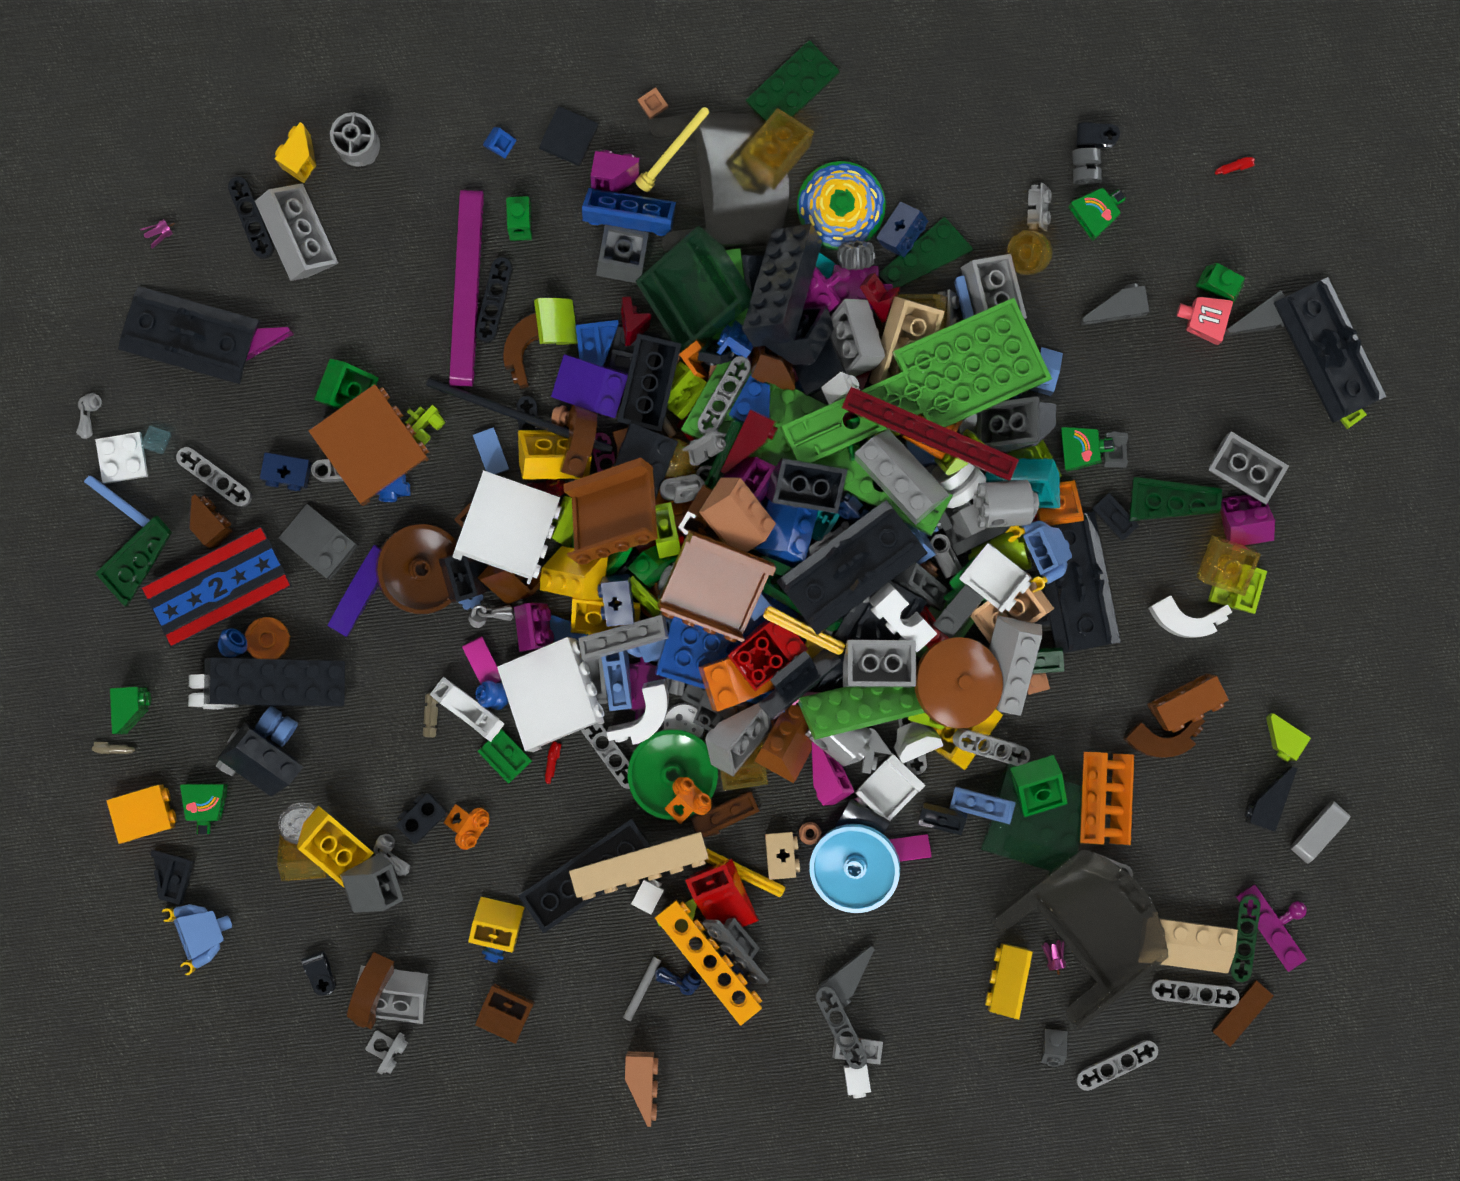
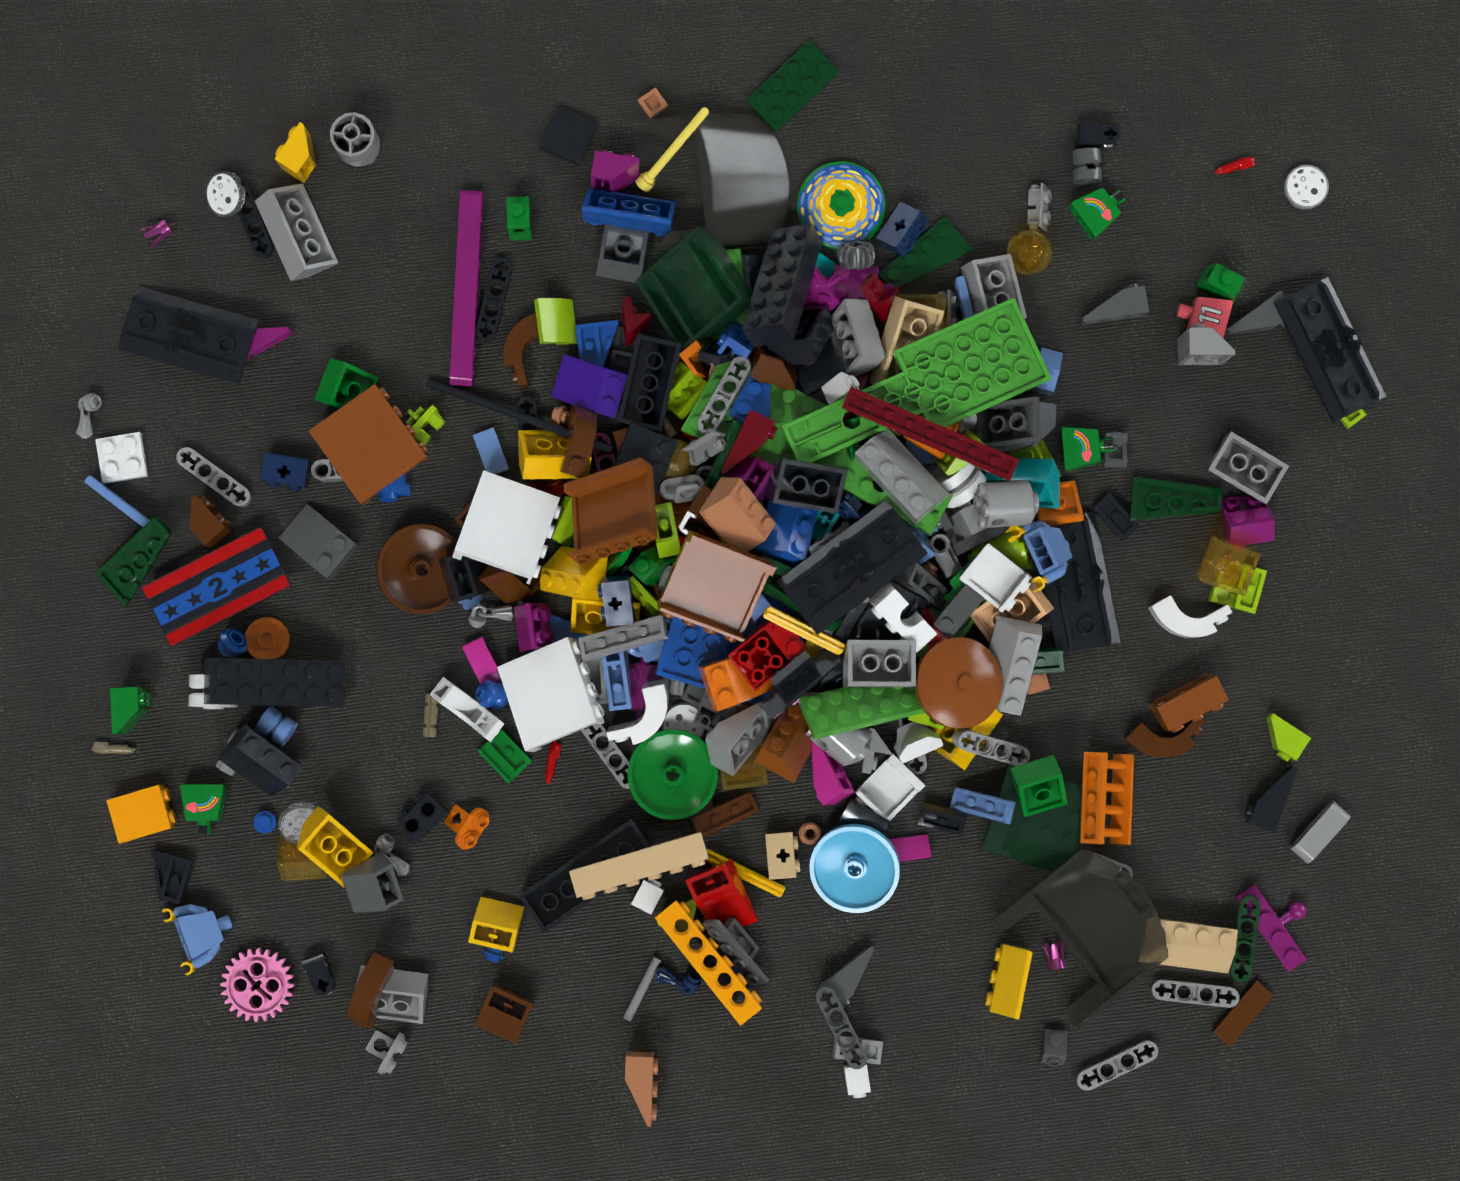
clear light blue tile [141,426,171,454] -> none
dark purple slope [327,545,381,637] -> none
blue slope [483,127,517,159] -> none
orange bracket [665,777,711,824] -> none
clear yellow slope [740,108,814,190] -> none
none -> white tile [206,172,245,216]
none -> bright pink gear [220,948,295,1022]
none -> blue plate [254,811,277,834]
none -> light grey slope [1177,324,1235,365]
none -> white tile [1283,165,1329,210]

